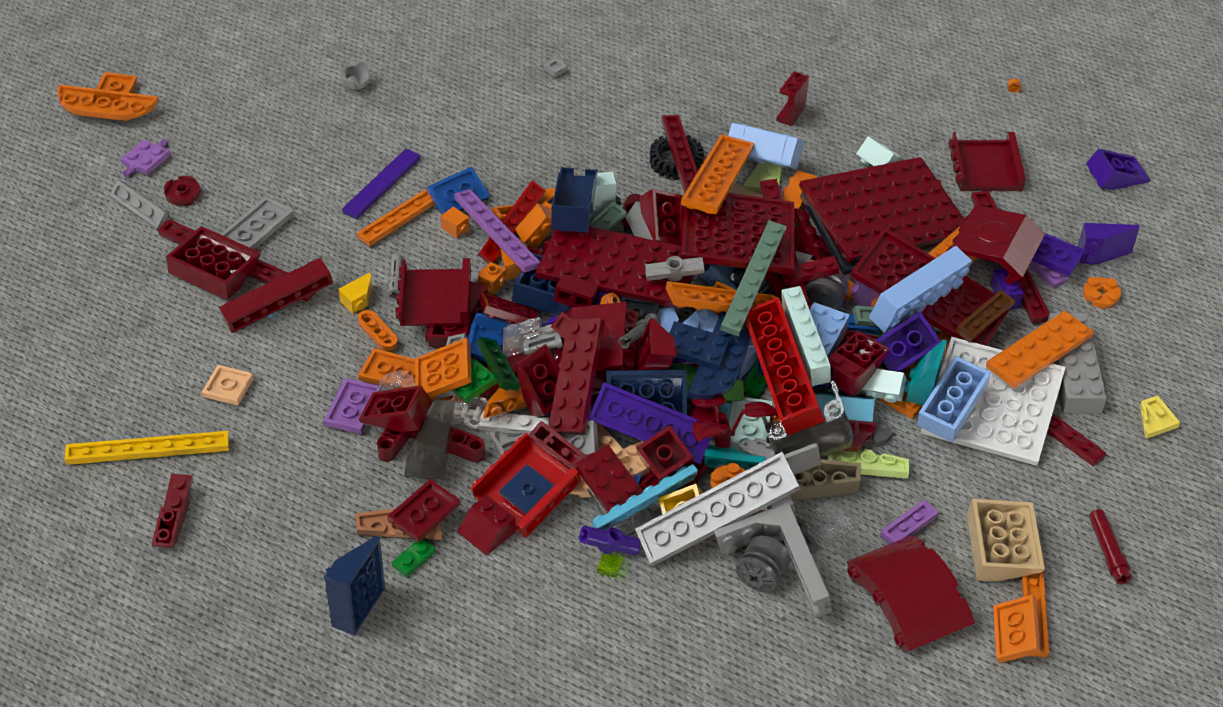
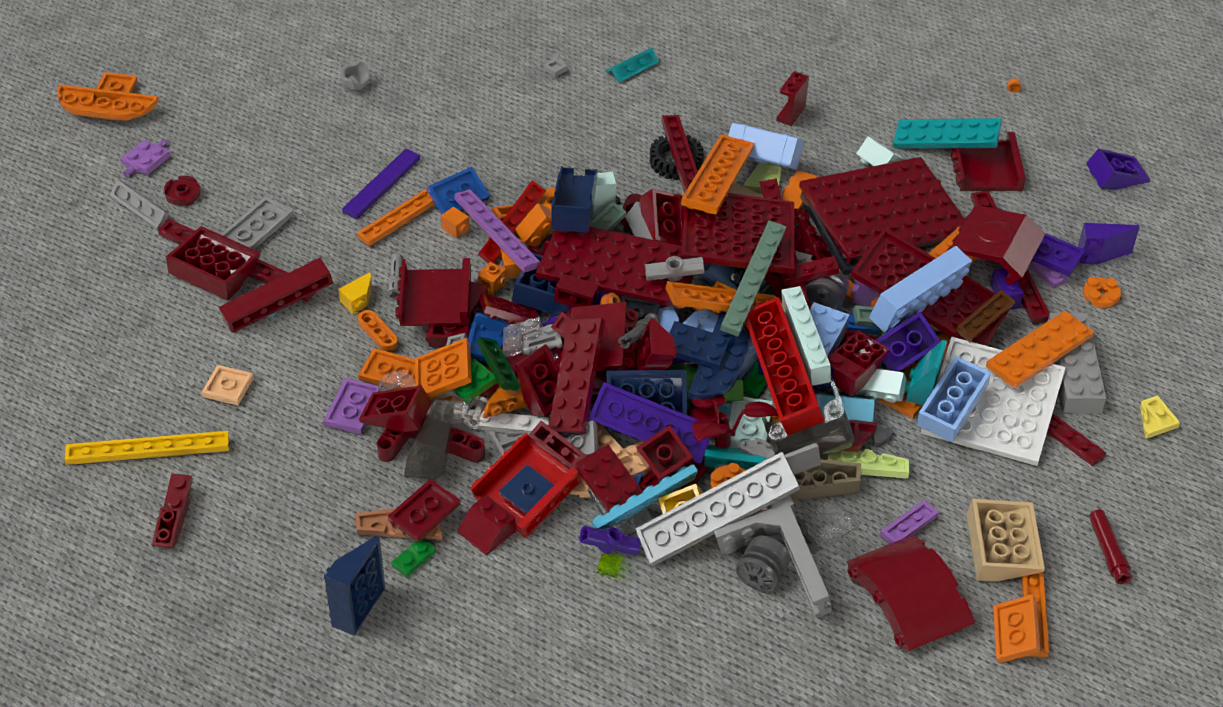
none -> teal panel [605,47,659,83]
none -> teal plate [893,118,1002,149]

